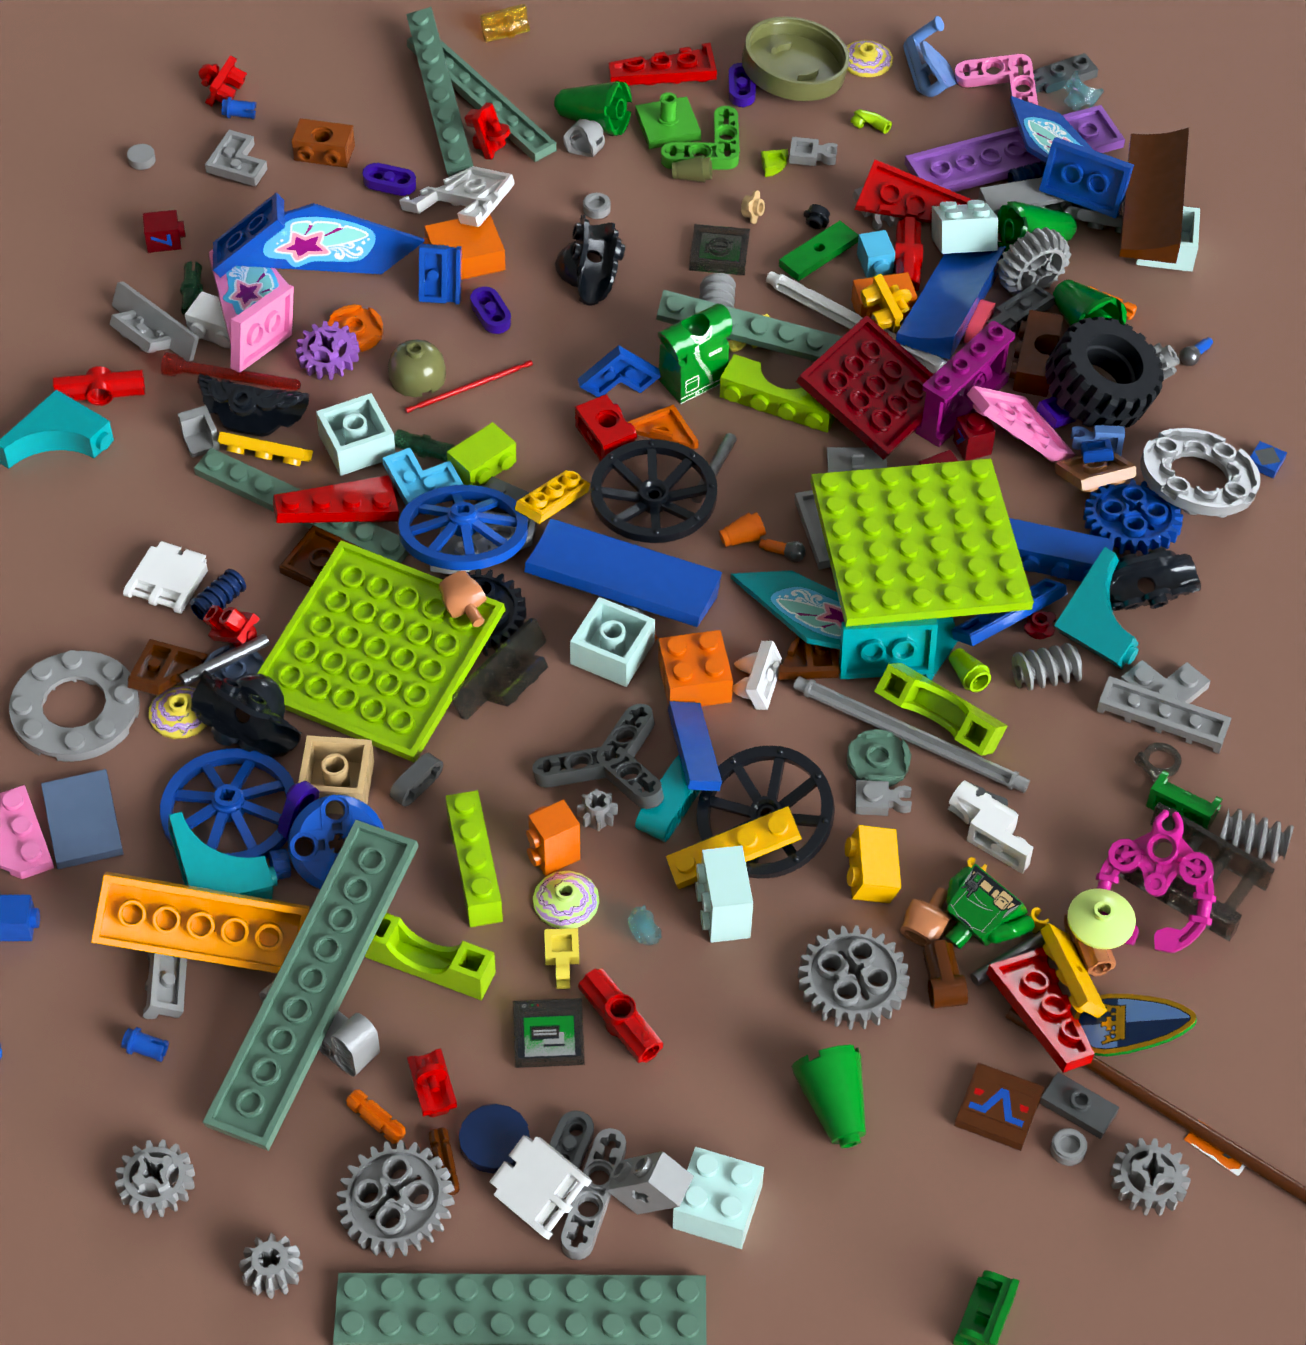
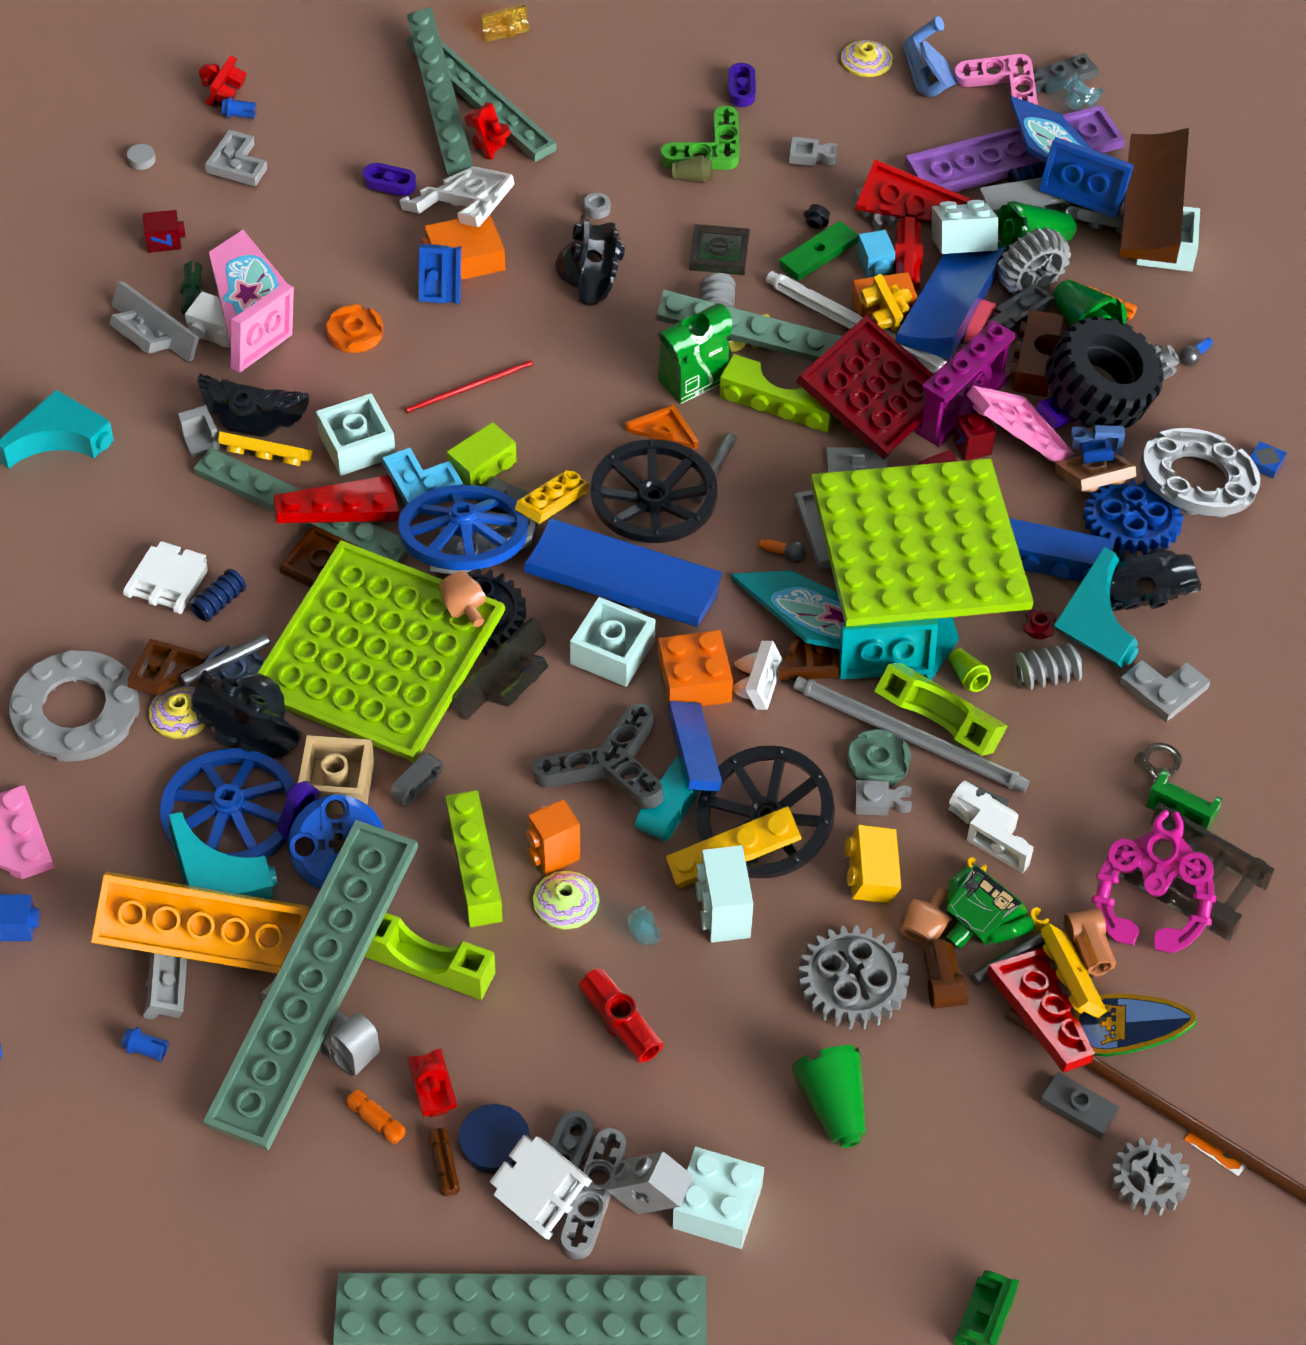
sand blue tile [41,769,124,869] -> none
red piece [53,366,145,406] -> none
light grey gear [115,1139,195,1218] -> none
clear red piece [161,352,301,391] -> none
red hips [203,605,260,647] -> none
blue piece [213,192,425,278] -> none
light grey gear [239,1233,303,1299] -> none
blue axle [269,849,291,880] -> none
dark orange brick [292,118,355,168] -> none
medium lavender gear [296,321,360,380] -> none
light grey gear [337,1140,455,1258] -> none
olive cylinder [388,339,446,398] -> none
clear green pin [394,429,455,462] -> none
dark purple plate [470,287,511,334] -> none
tile [513,998,585,1068] -> none
light yellow plate [544,928,579,989] -> none
green cone [554,81,632,136] -> none
light grey piece [563,119,605,157] -> none
red brick [575,394,637,461] -> none
light grey gear [577,789,618,831] -> none
blue plate [578,345,661,397] -> none
red wing [608,42,717,86] -> none
bright green tile [635,92,701,149] -> none
orange cone [718,512,766,548] -> none
tan plate [741,190,765,224] -> none
olive piece [742,17,850,101] -> none
lime tile [761,149,788,177] -> none
lime arm [850,109,892,134] -> none
blue tile [951,578,1068,646] -> none
reddish brown tile [954,1062,1044,1151] -> none
light grey tile [1050,1128,1087,1166] -> none
yellowish green dish [1067,889,1136,949] -> none
light grey hinge [1097,676,1232,754] -> none
light grey piece [1219,809,1294,863] -> none

